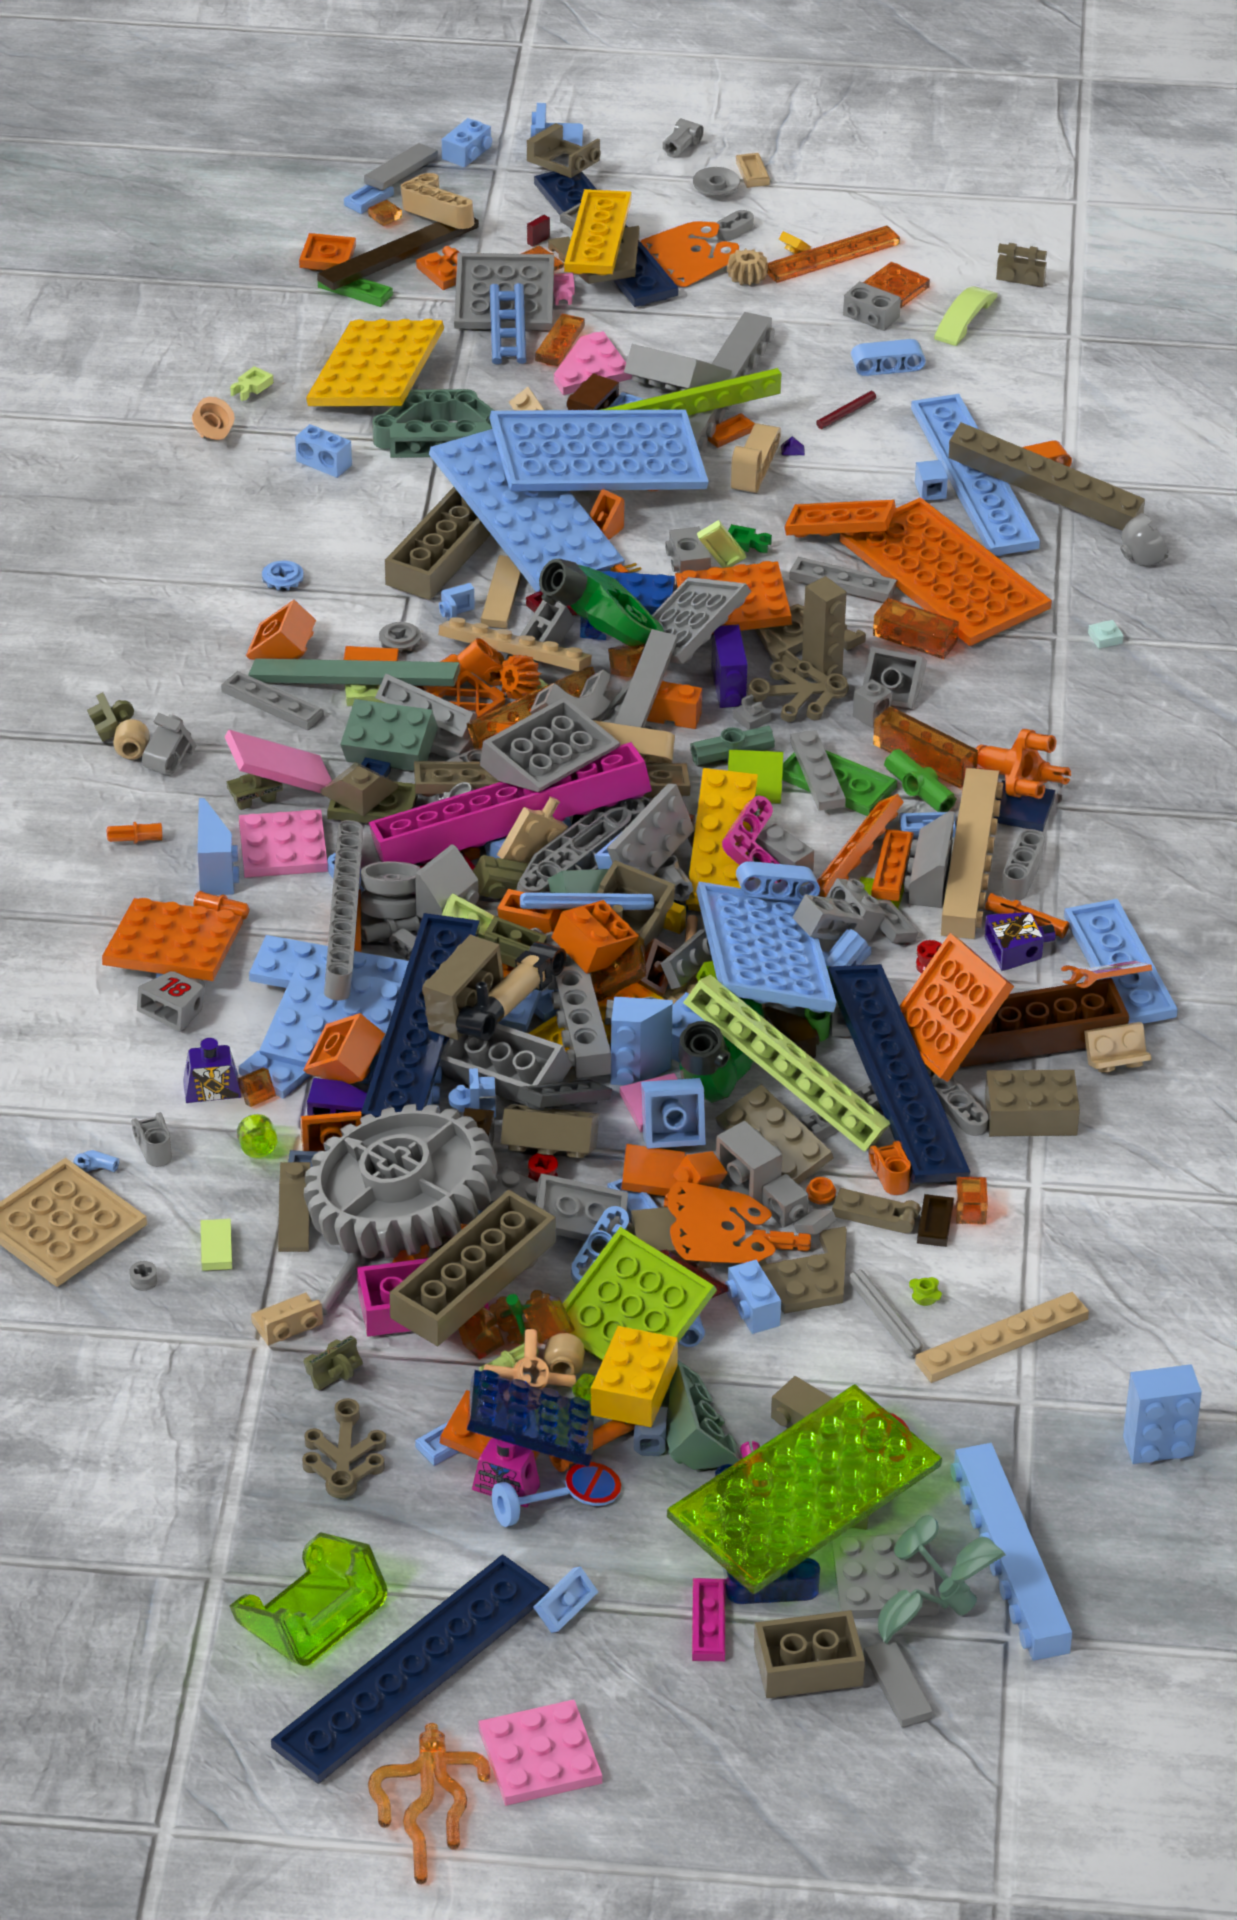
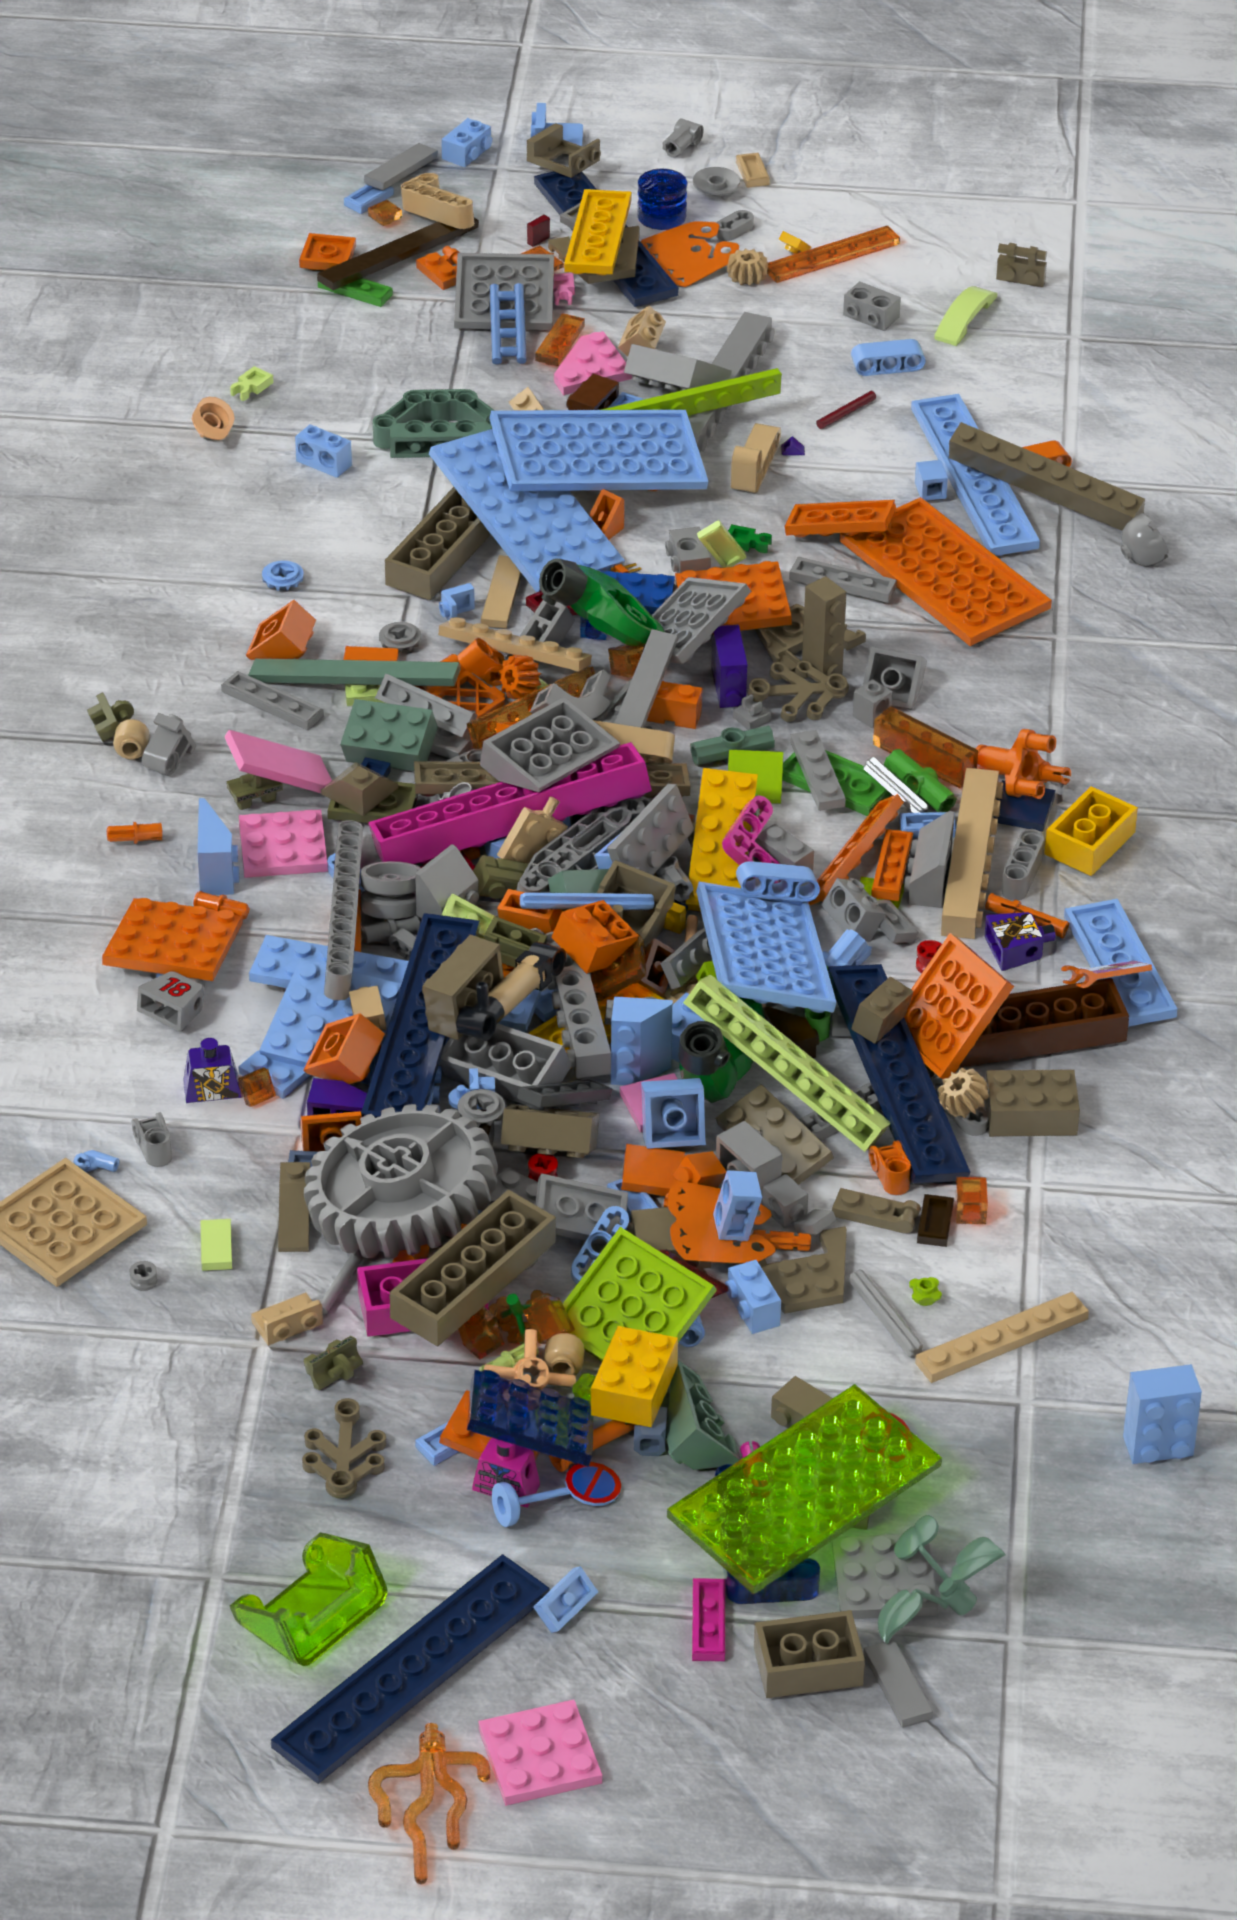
clear neon green head [236,1114,278,1158] -> none
yellow plate [306,319,444,406] -> none
orange tile [708,413,755,448] -> none
light grey brick [792,894,864,941] -> none
orange plate [806,1177,836,1204] -> none
clear orange plate [863,262,930,308] -> none
clear orange brick [873,598,959,659] -> none
light blue brick [950,1443,1072,1661] -> none
tan bracket [1084,1022,1151,1072] -> none
light aqua plate [1088,620,1124,649] -> none
none -> tan brick [349,986,386,1031]
none -> light grey gear [458,1089,505,1127]
none -> tan brick [618,305,666,357]
none -> clear blue wheel [637,168,688,230]
none -> light blue brick [713,1170,762,1241]
none -> dark tan brick [851,977,914,1044]
none -> axle [863,757,929,813]
none -> tan gear [938,1067,989,1119]
none -> yellow brick [1044,786,1138,876]

